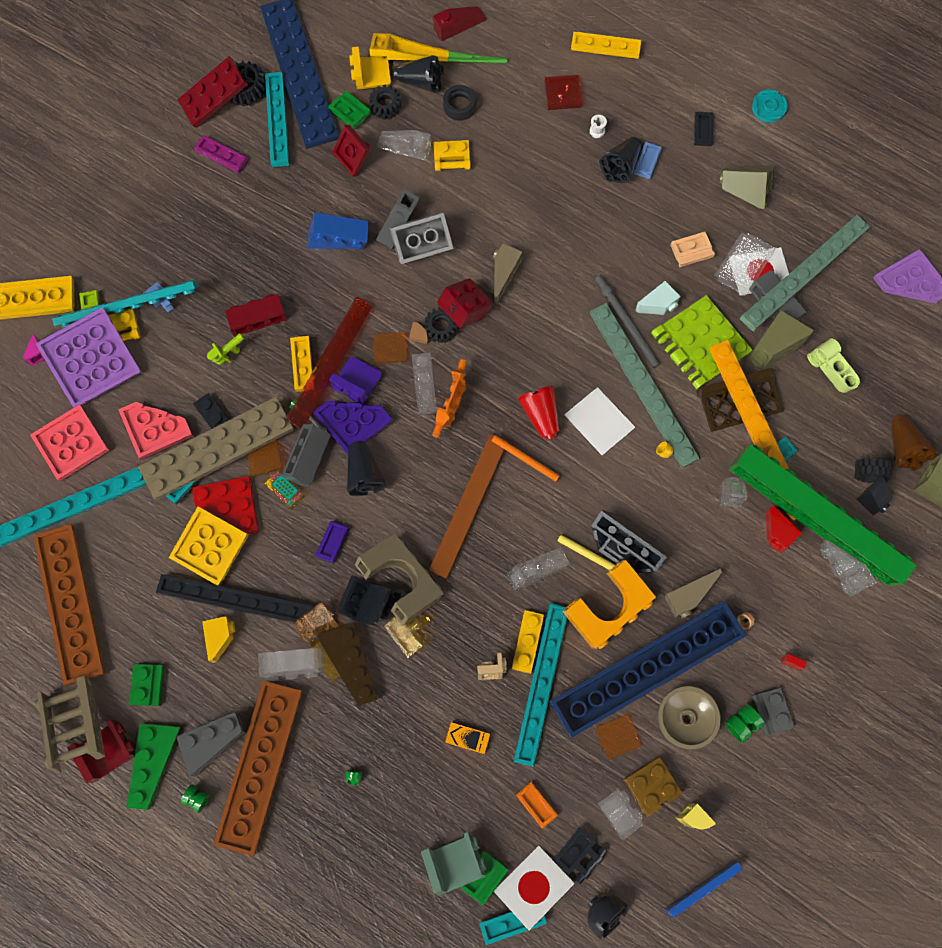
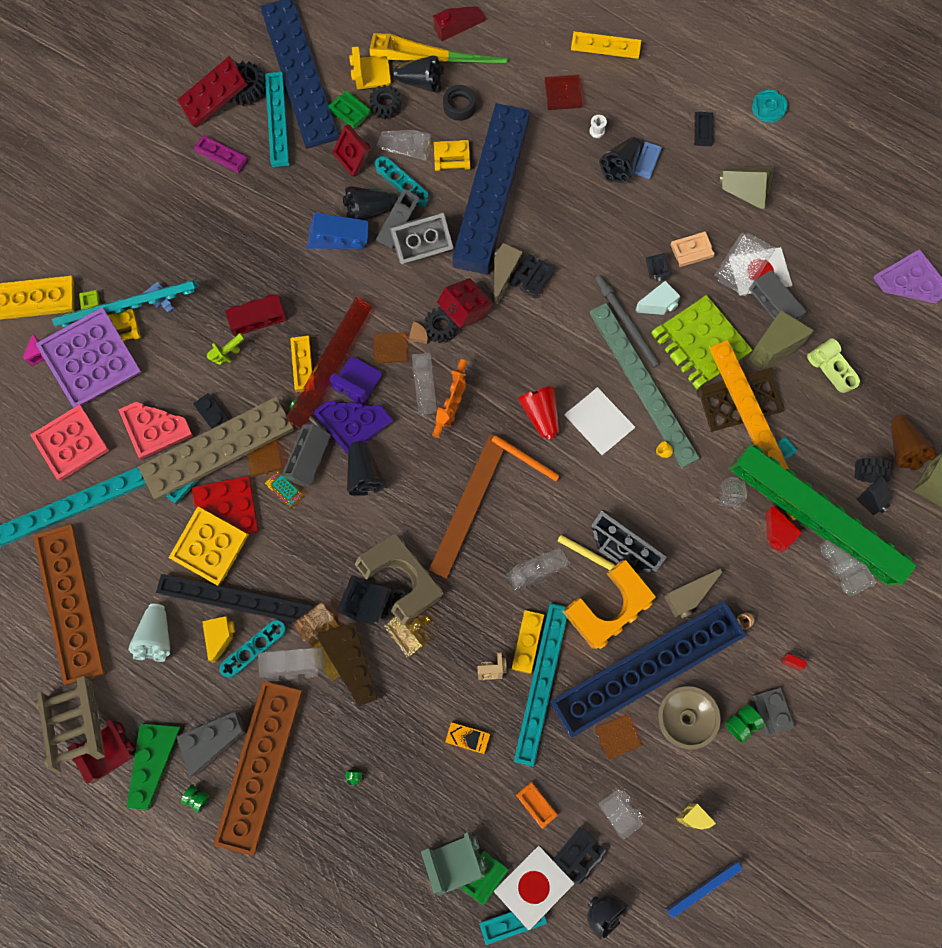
green plate [129,664,164,706] -> none
dark purple tile [315,521,349,564] -> none
pearl gold piece [623,757,683,817] -> none
sand green plate [740,215,870,332] -> none
none -> light aqua cone [128,604,170,662]
none -> teal beam [219,620,286,678]
none -> black cone [343,186,394,220]
none -> teal beam [375,156,429,207]
none -> dark blue brick [452,103,530,275]
none -> black plate [510,254,555,299]
none -> black bracket [645,253,672,282]

